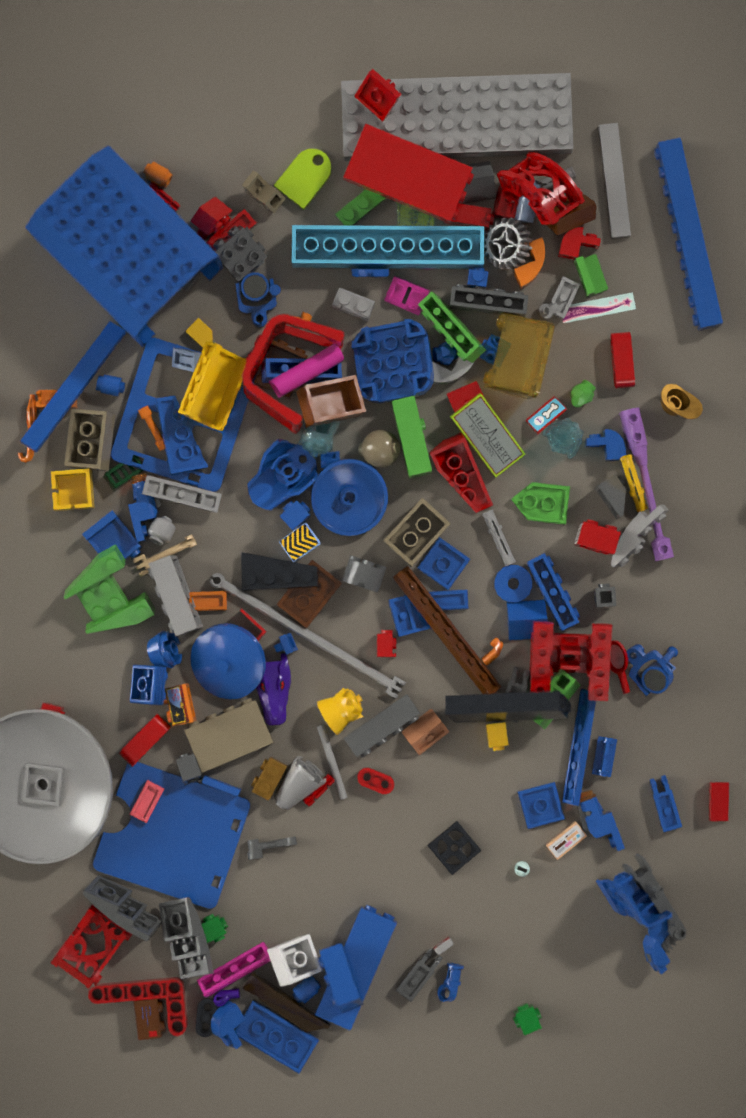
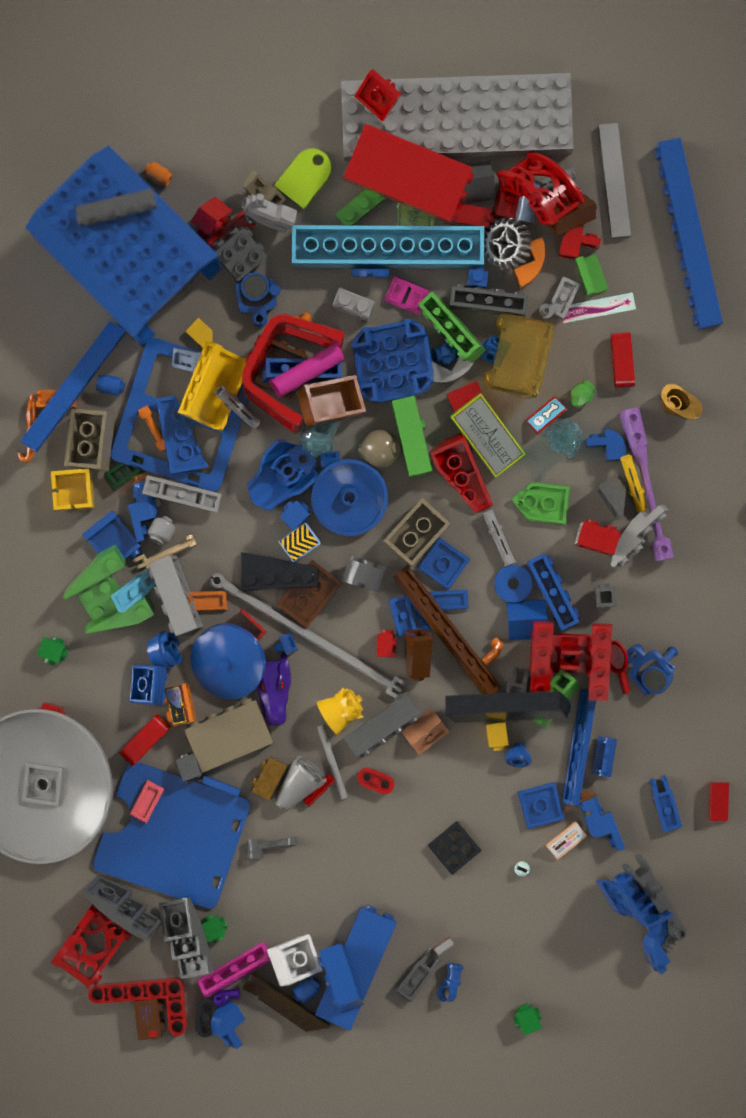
red axle [149,183,180,212] -> none
blue tile [235,1000,319,1074] -> none
none -> green brick [37,636,69,666]
none -> dark grey hinge [75,189,158,227]
none -> medium azure hinge [111,569,156,613]
none -> light grey pin [215,385,260,429]
none -> light grey piece [241,194,297,233]
none -> reddish brown slope [405,628,433,681]
none -> blue brick [505,743,531,768]

